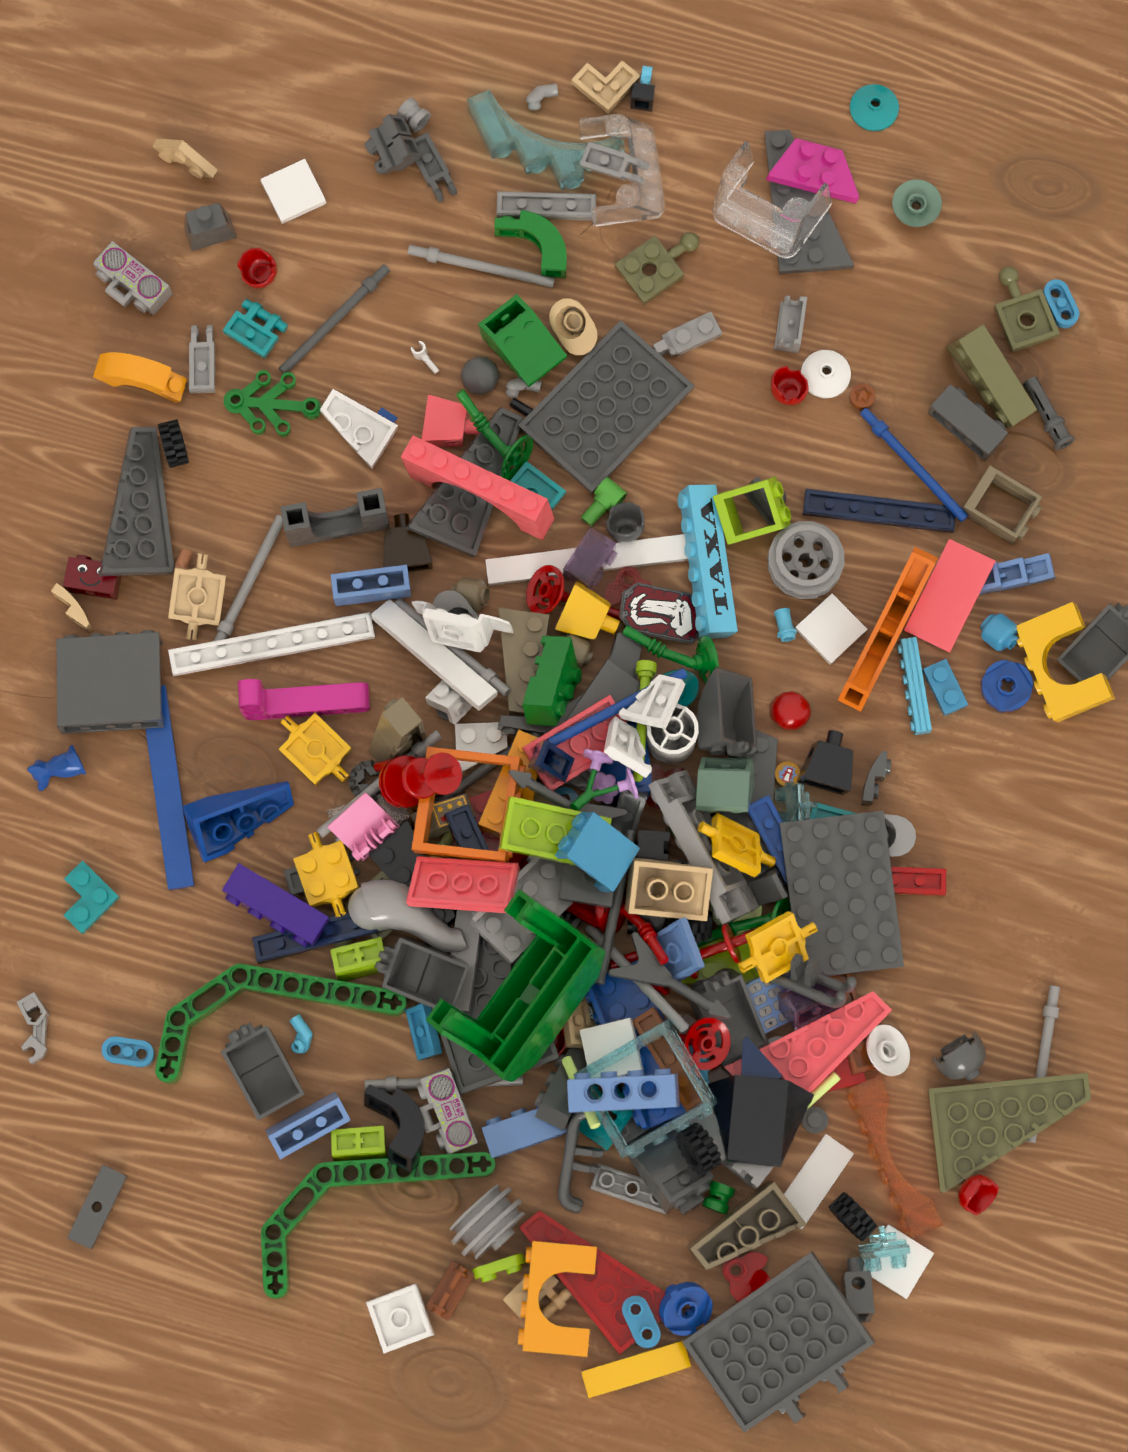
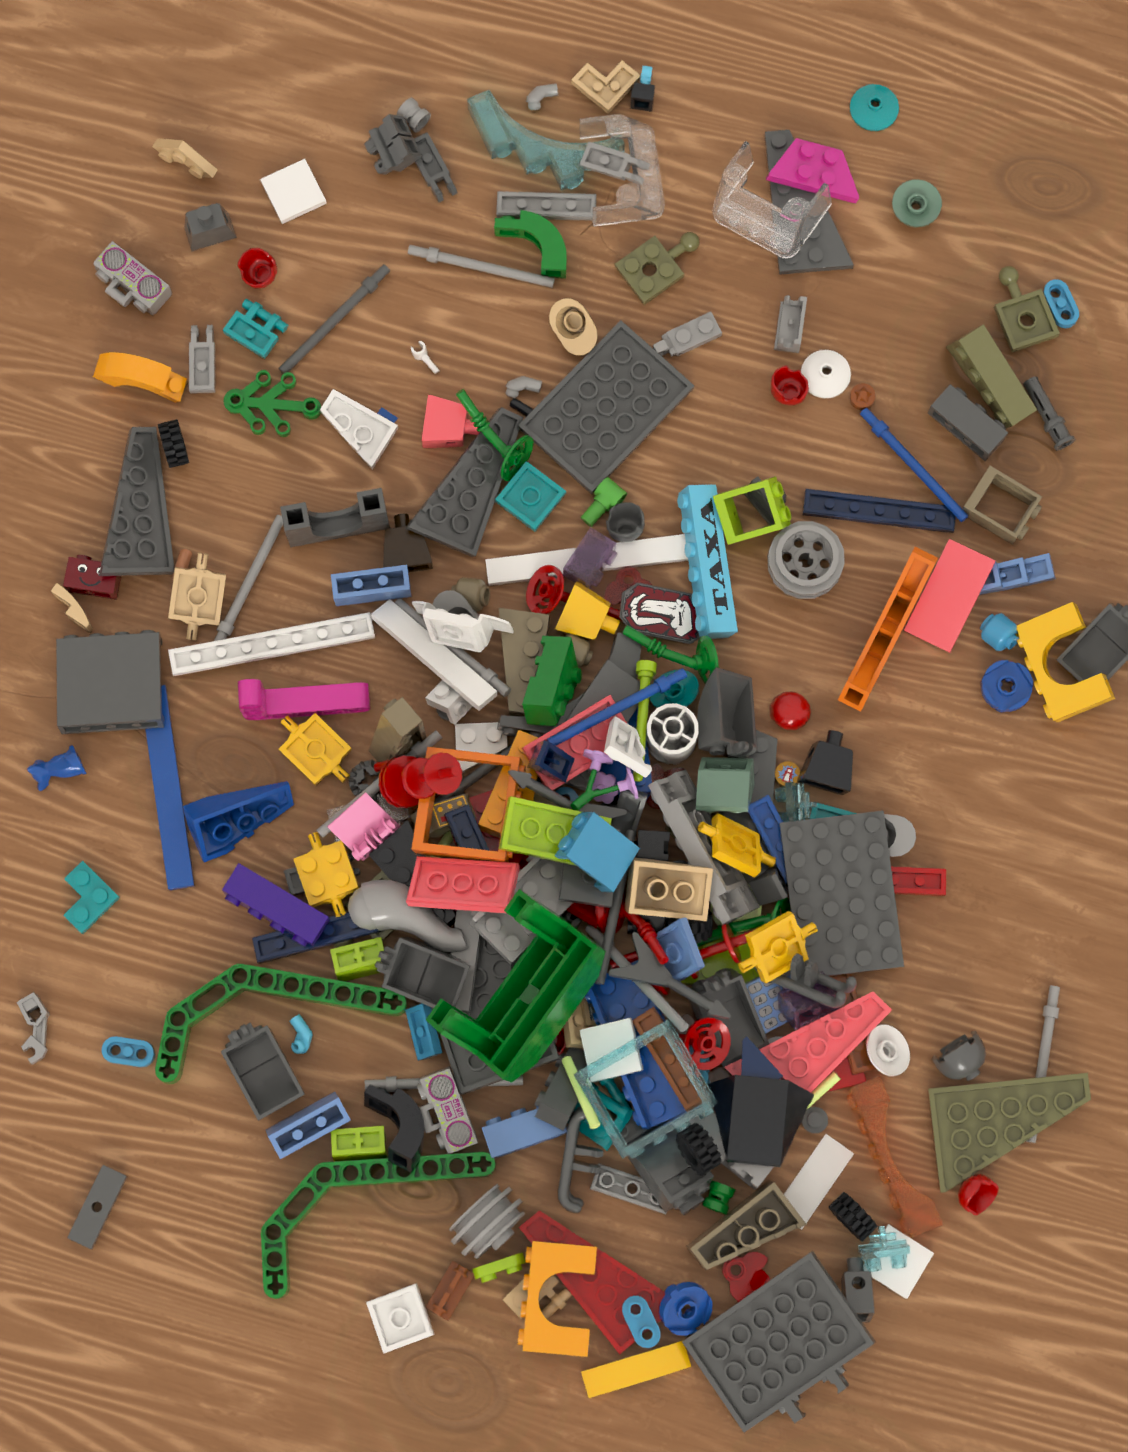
coral arch [401,436,554,541] -> none
dark grey hair [461,356,500,395] -> none
green slope [478,294,567,387] -> none
medium blue brick [567,1069,680,1113] -> none
white wing [619,674,685,729] -> none
medium azure pin [774,608,797,642] -> none
white tile [795,594,868,665] -> none
dark grey slope [860,751,891,806] -> none
medium azure piece [897,637,932,735] -> none
dark azure plate [922,659,968,716] -> none

